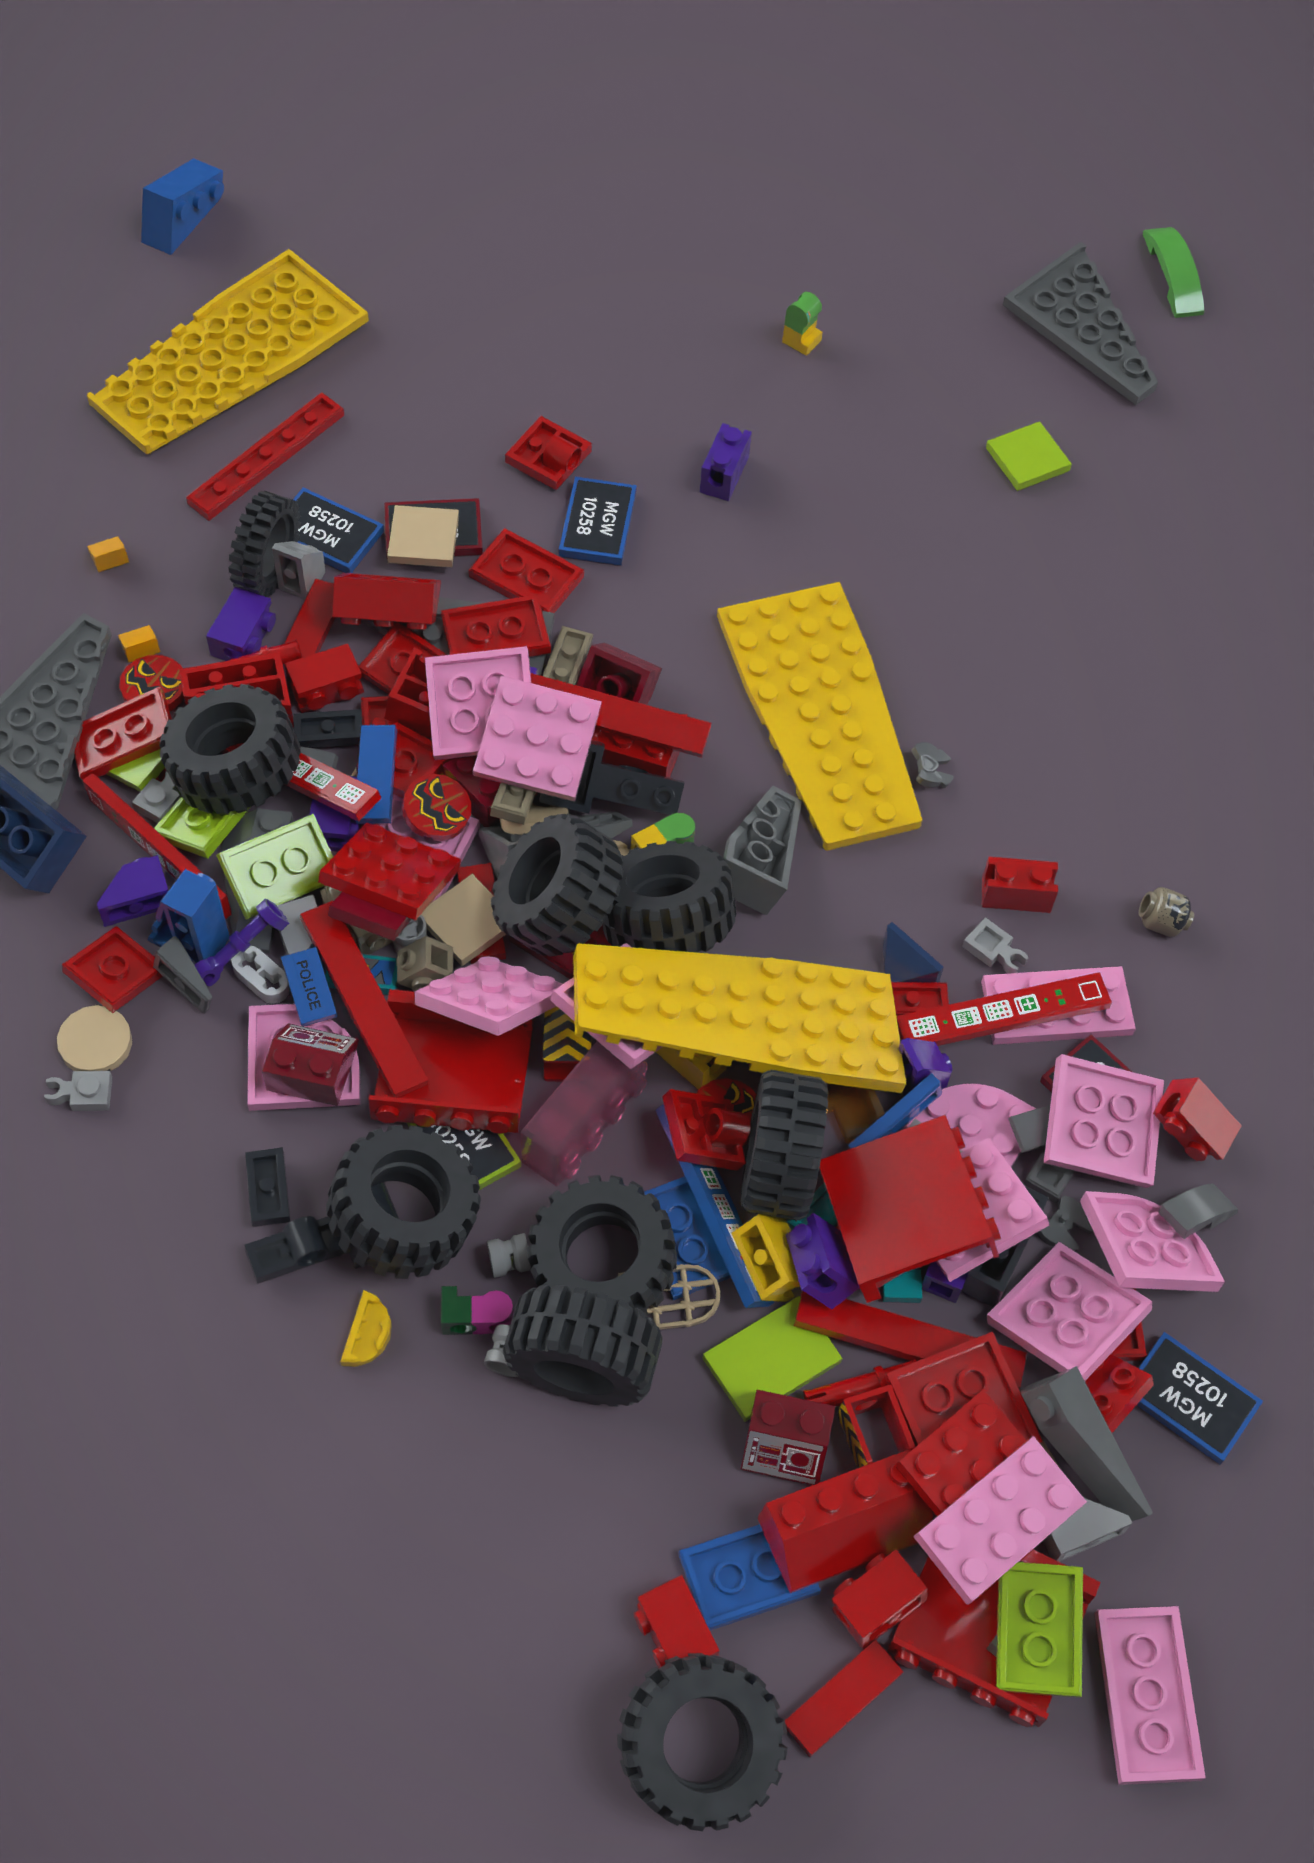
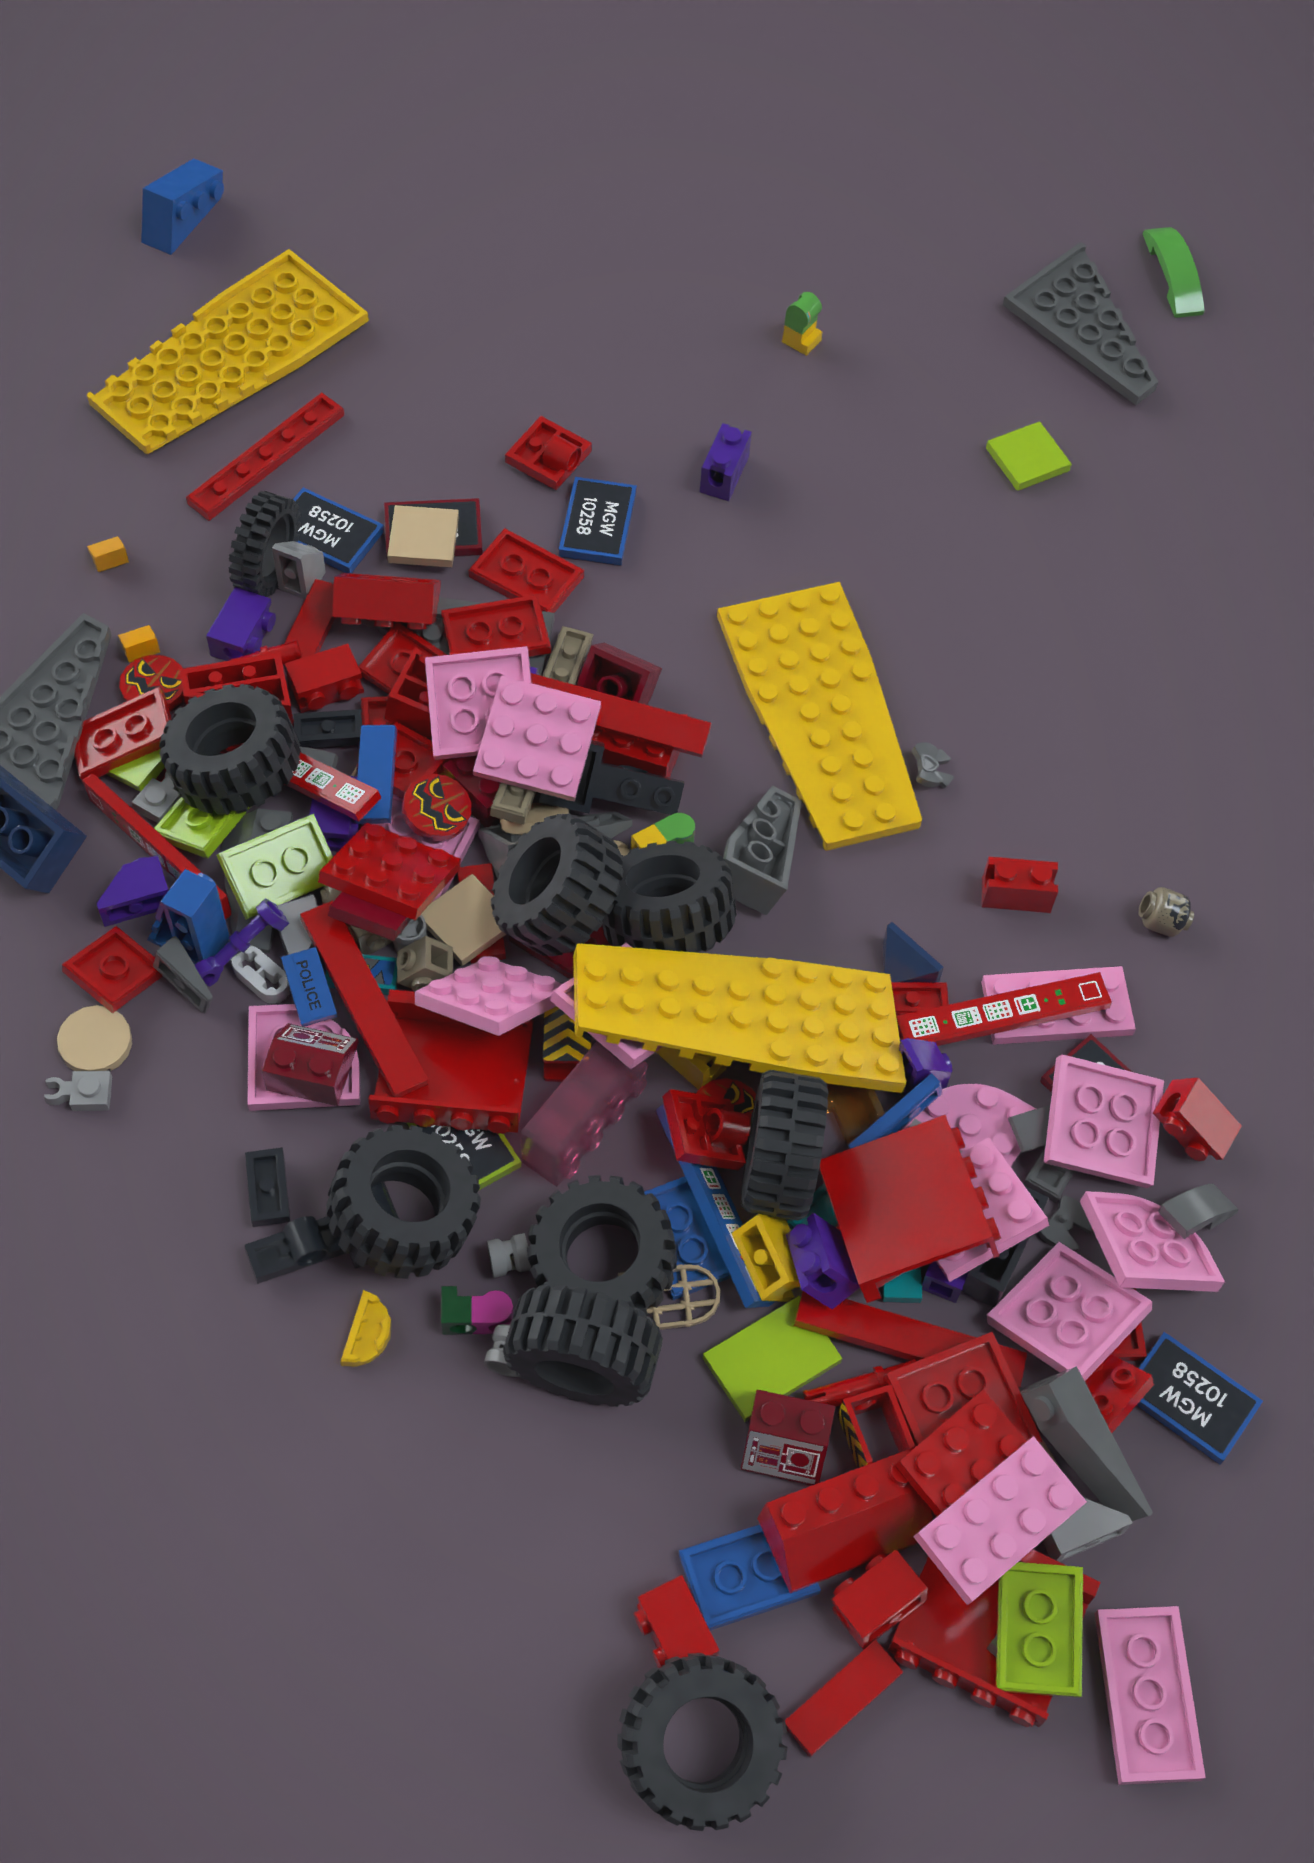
light grey plate [962,917,1028,974] -> none

